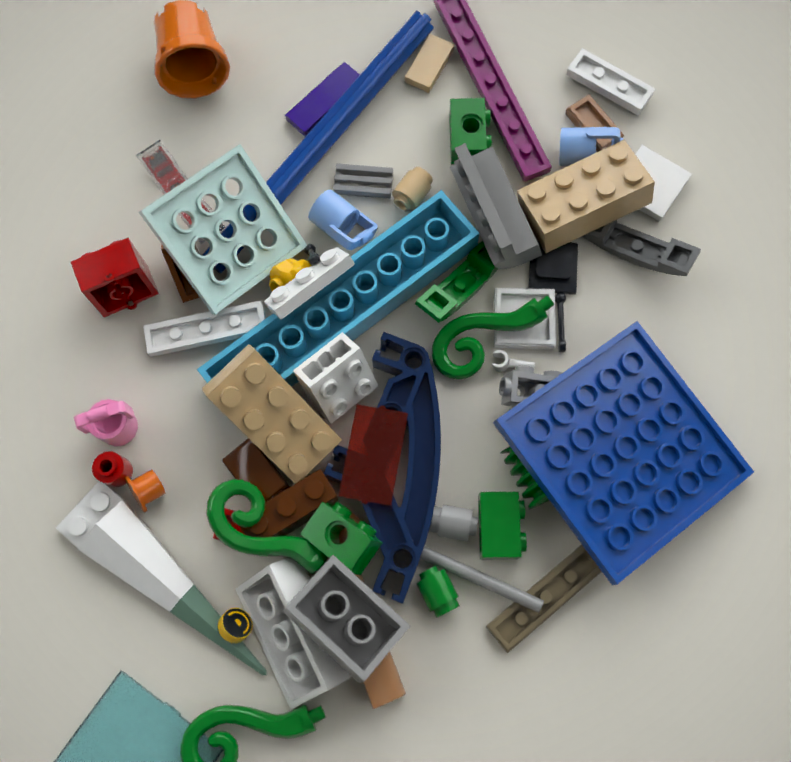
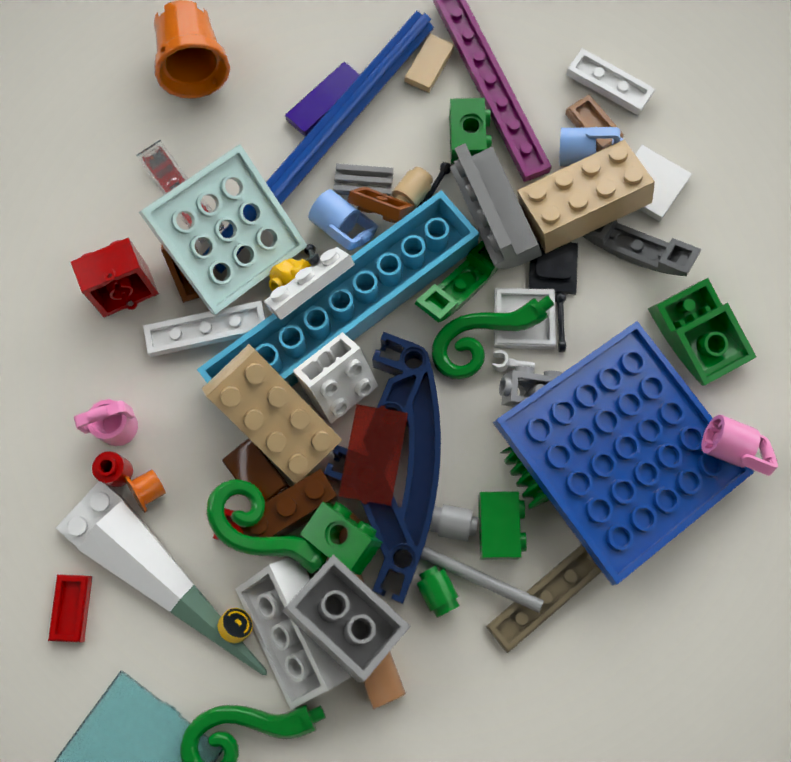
none -> red tile [48,574,93,642]
none -> dark orange plate [347,186,414,223]
none -> black hinge [418,162,451,207]
none -> green slope [648,278,757,386]
none -> bright pink piece [701,415,778,476]

